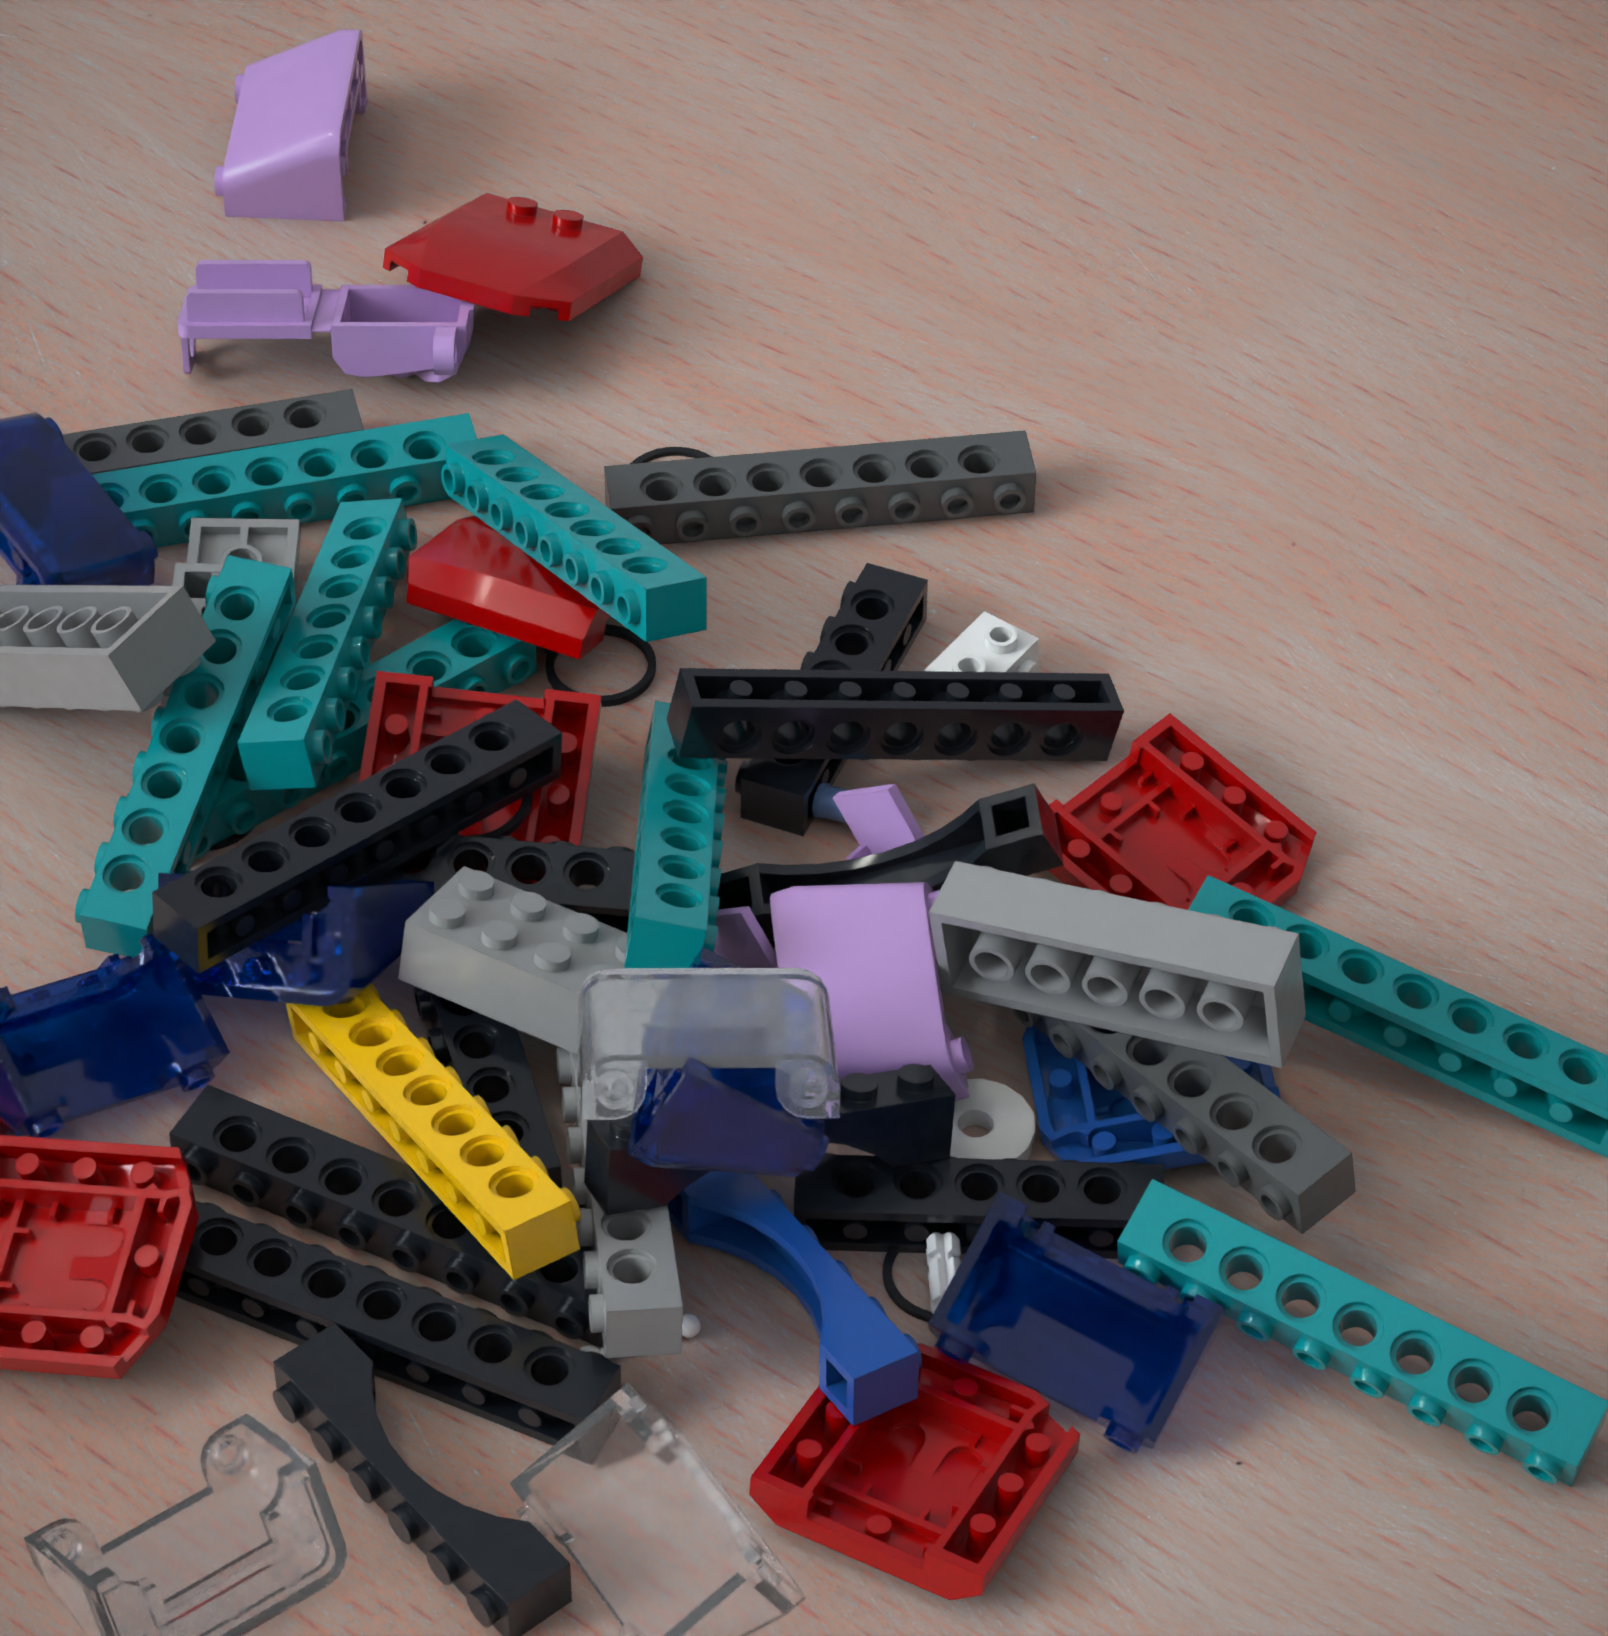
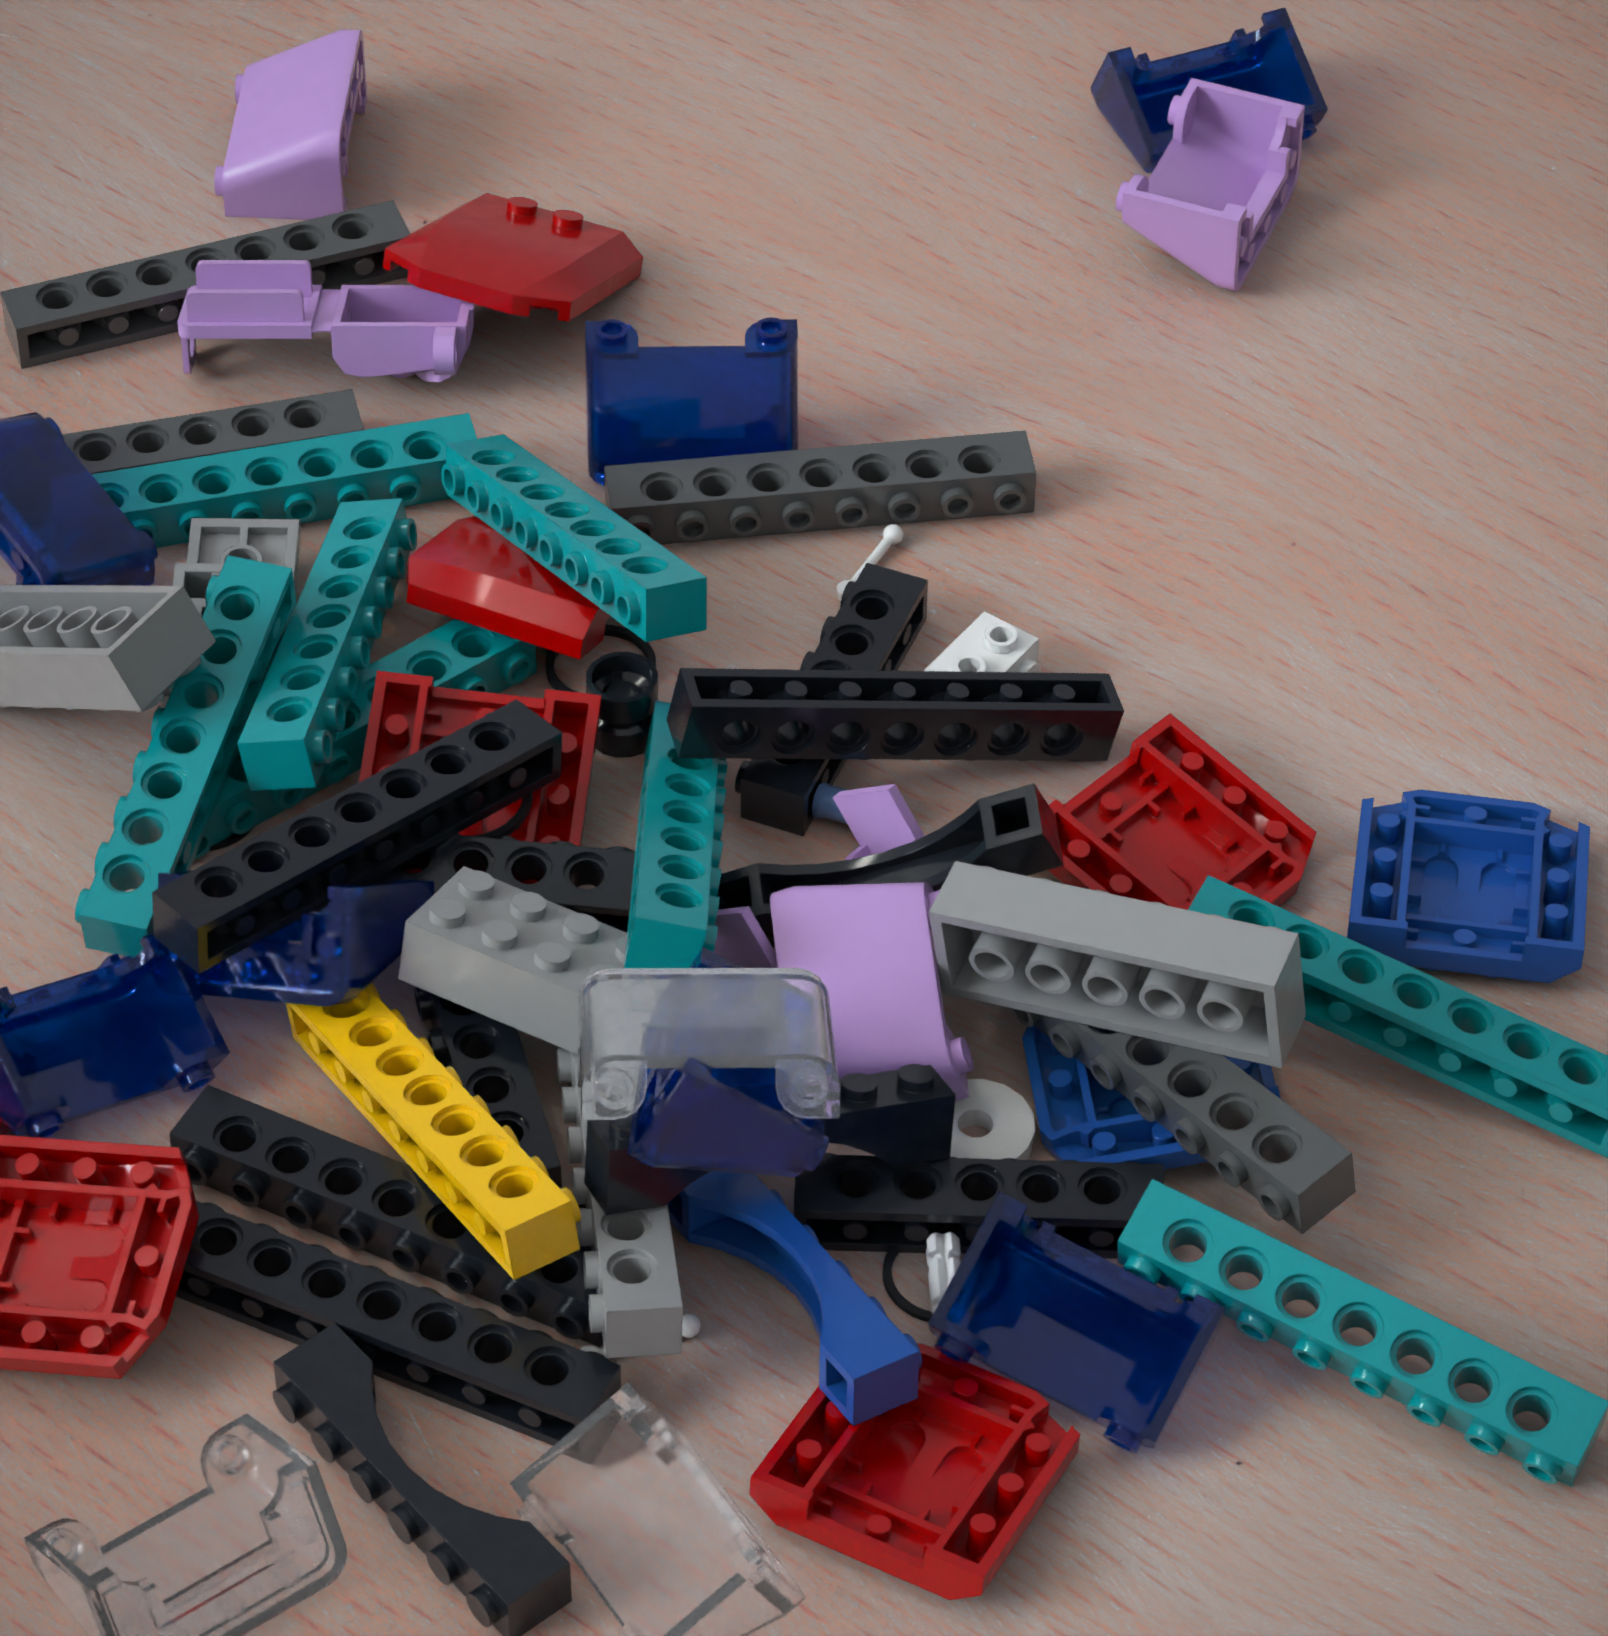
none -> dark grey brick [0,200,411,369]
none -> clear blue windscreen [585,317,799,486]
none -> black wheel [586,652,658,758]
none -> white hinge [837,524,904,601]
none -> clear blue windscreen [1090,8,1328,173]
none -> lavender windscreen [1116,78,1305,292]
none -> blue wedge [1347,789,1590,983]

